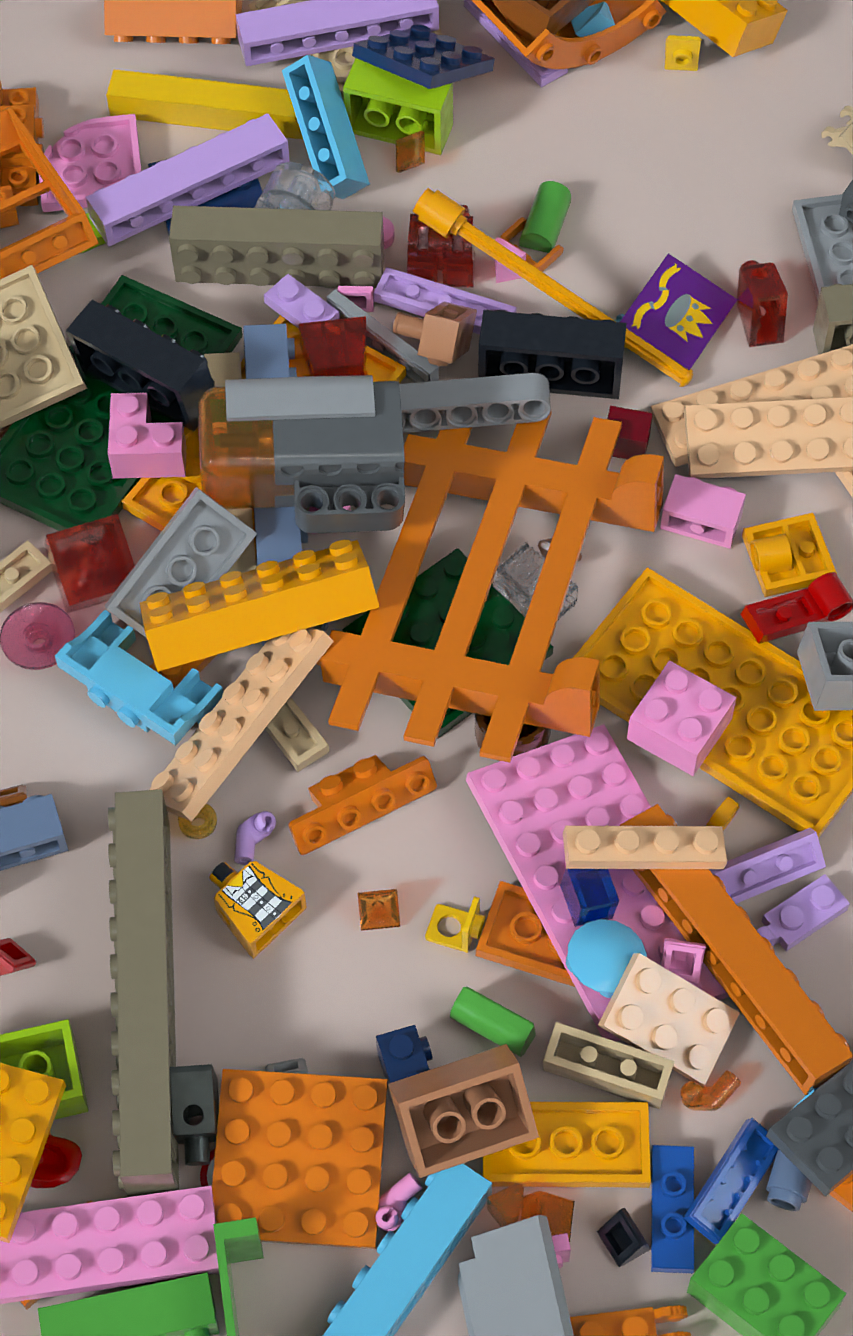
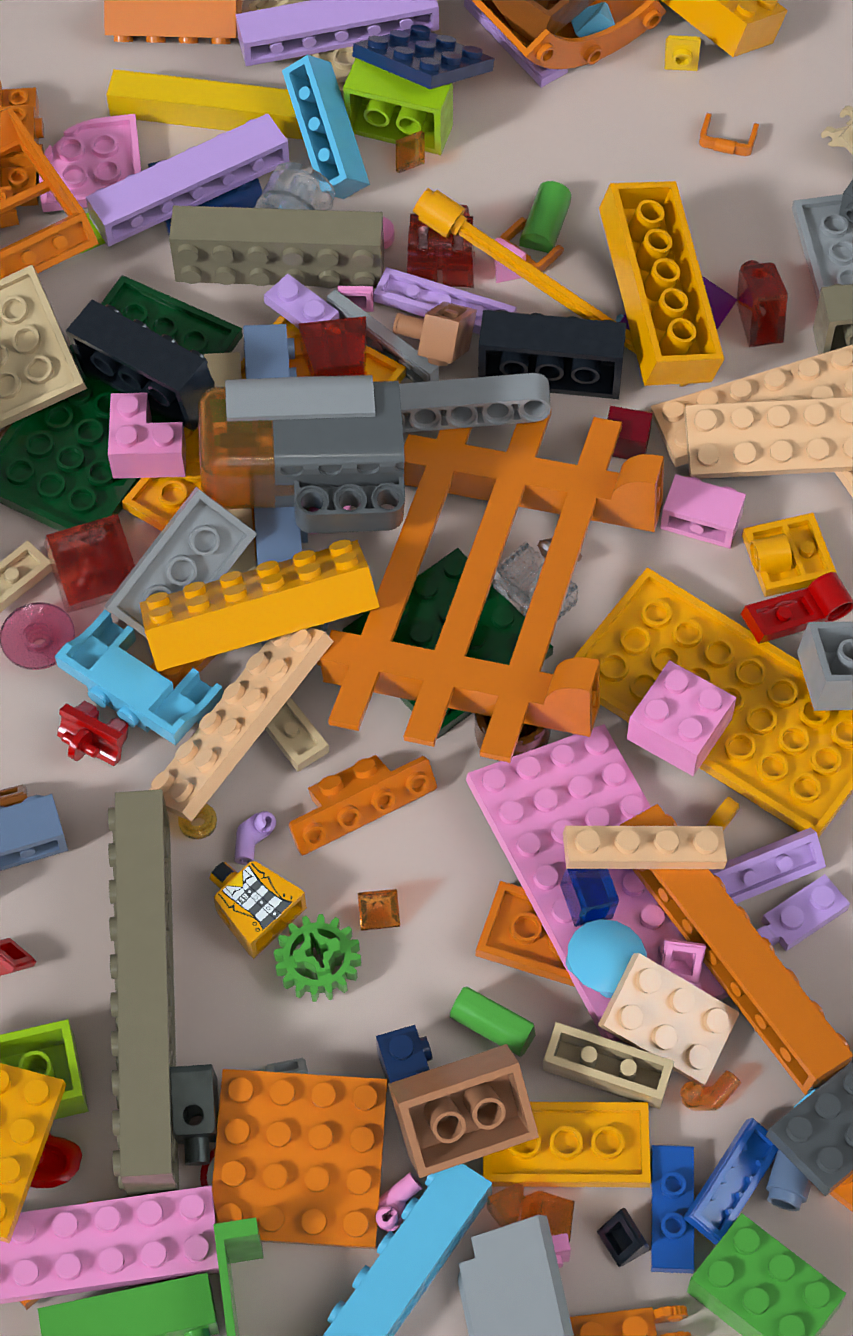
yellow bracket [425,896,485,953] -> none
none -> red hips [57,700,129,766]
none -> bright green gear [274,914,361,1002]
none -> light orange brick [599,181,724,386]
none -> orange piece [699,113,759,156]

